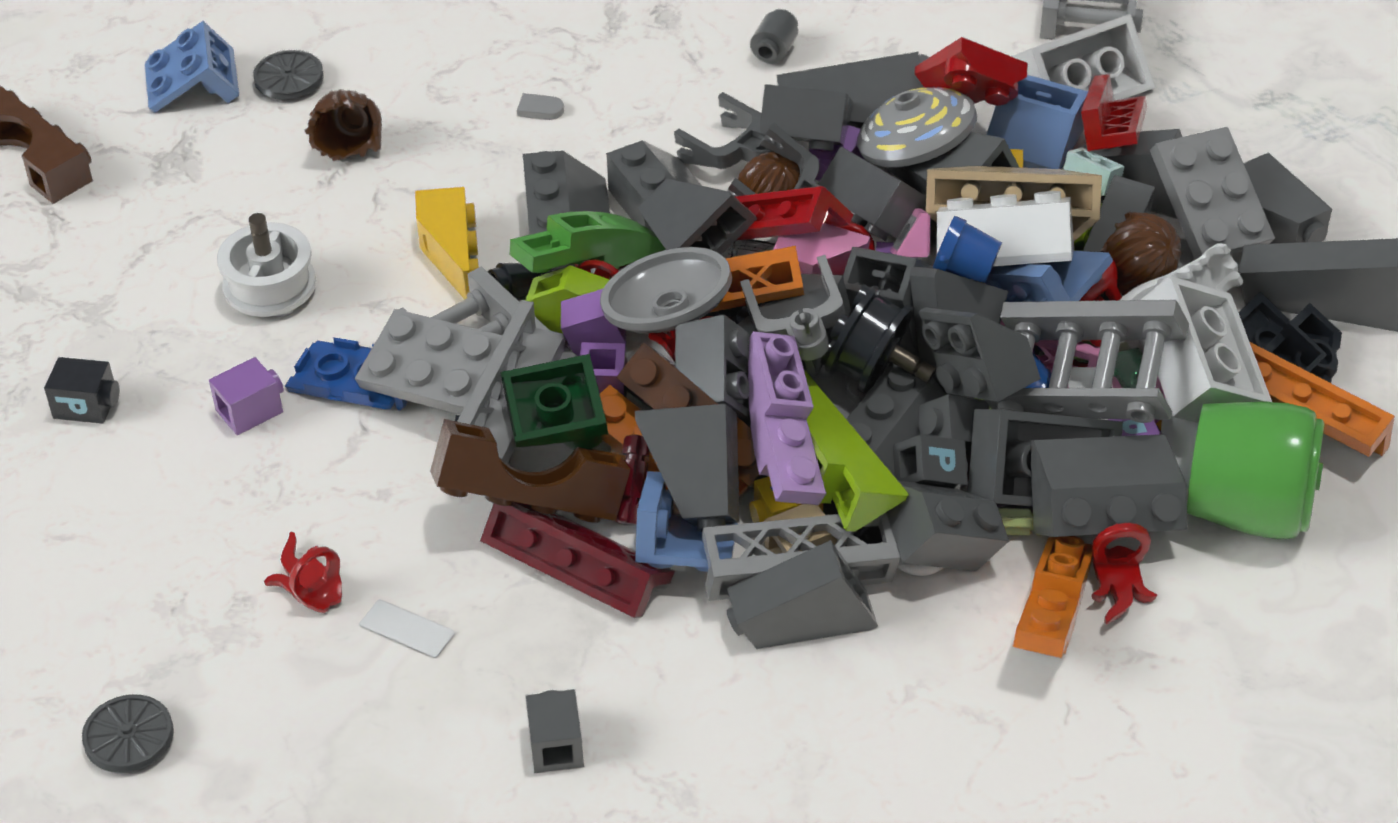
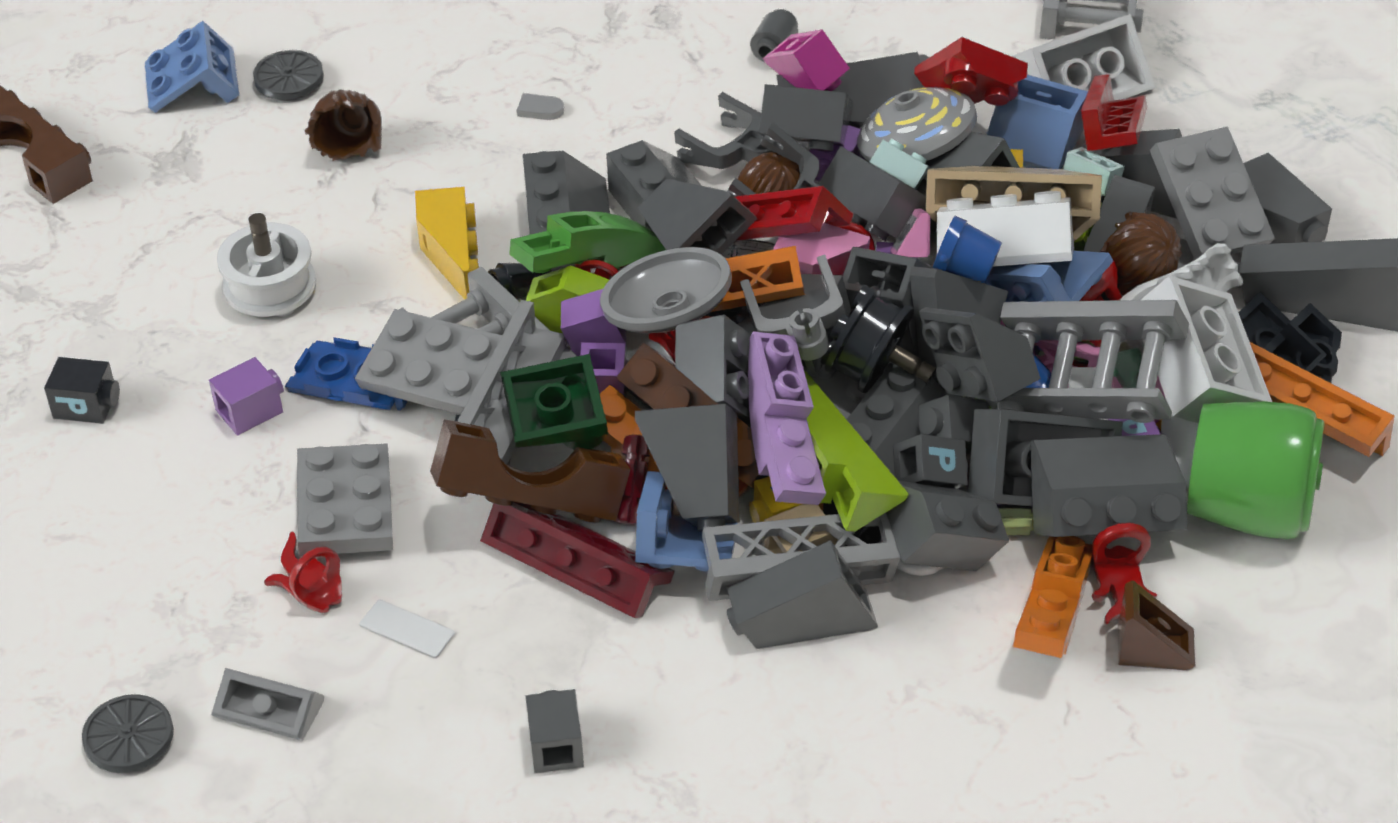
none -> light grey slope [211,668,325,740]
none -> light grey plate [297,443,393,556]
none -> dark pink slope [763,29,850,91]
none -> light aqua piece [870,138,930,190]
none -> reddish brown slope [1118,580,1195,670]

